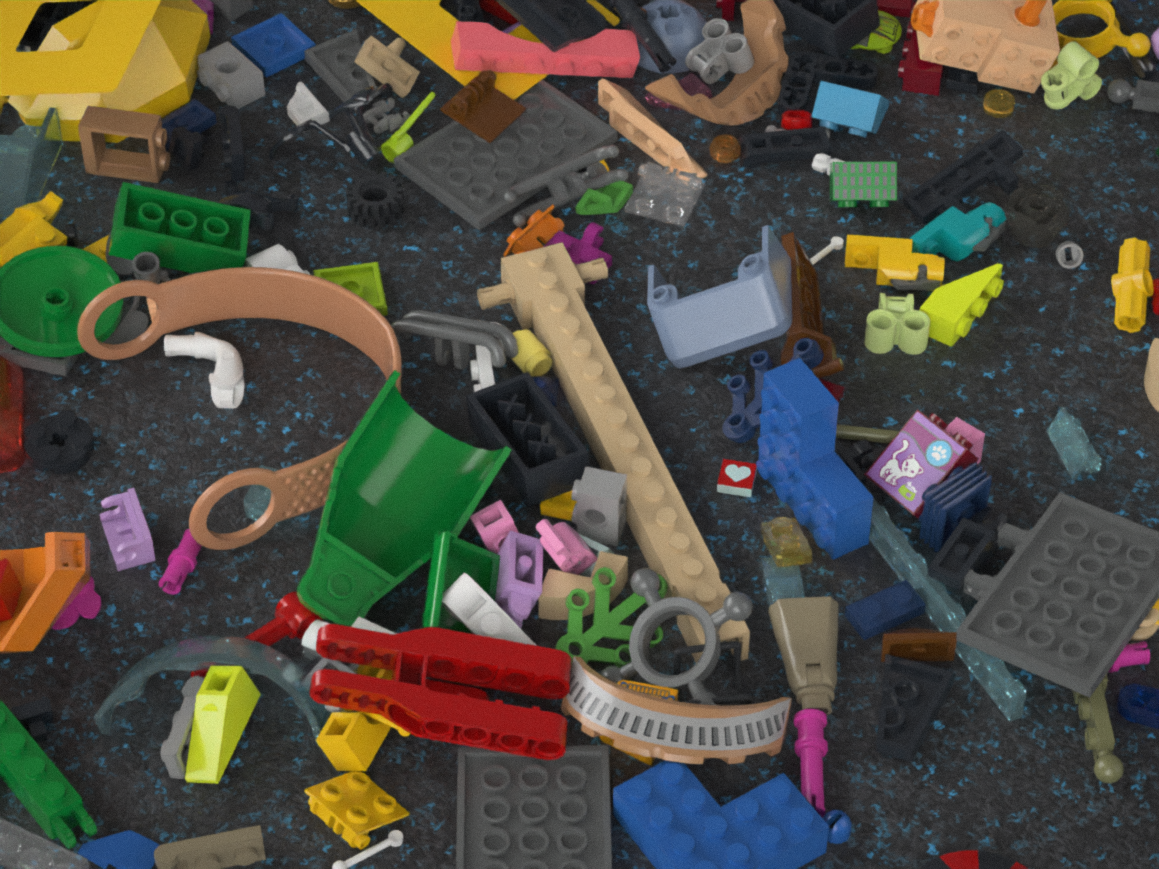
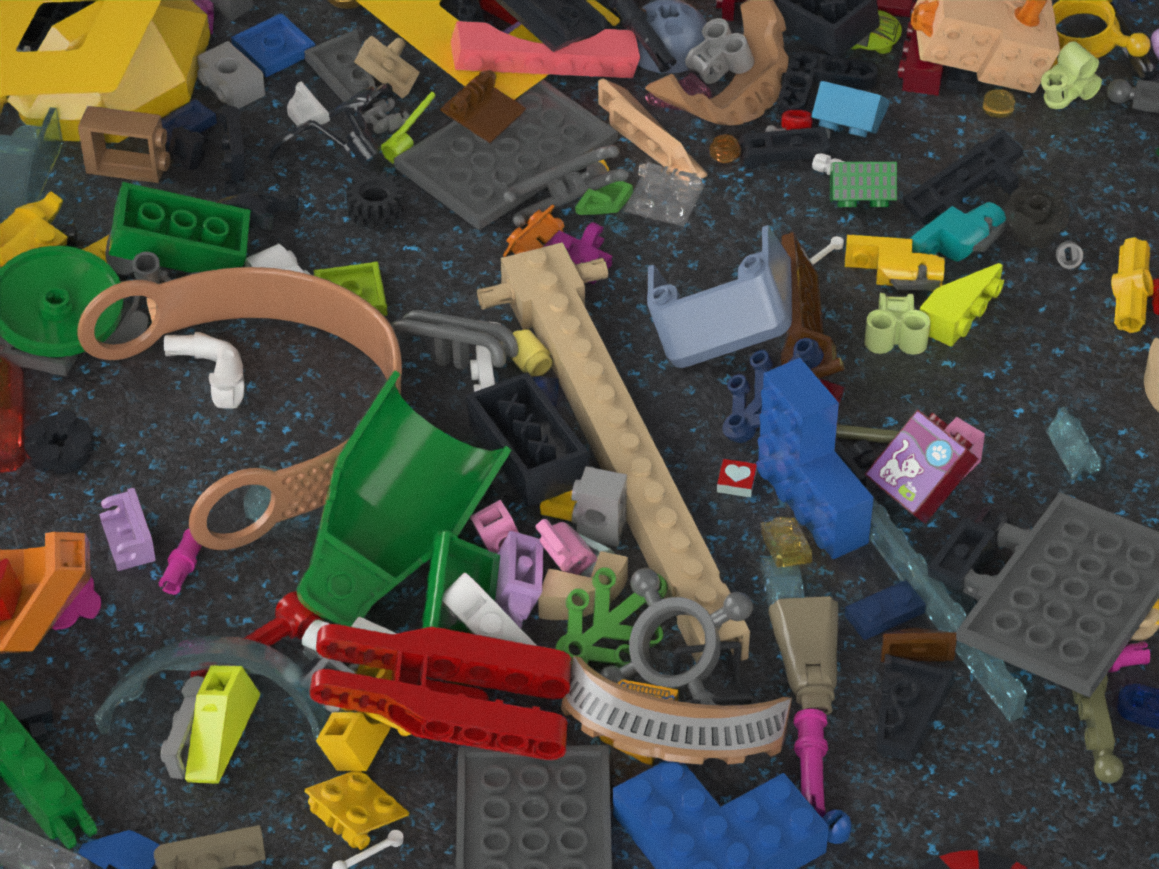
dark blue brick [918,462,992,552] -> none

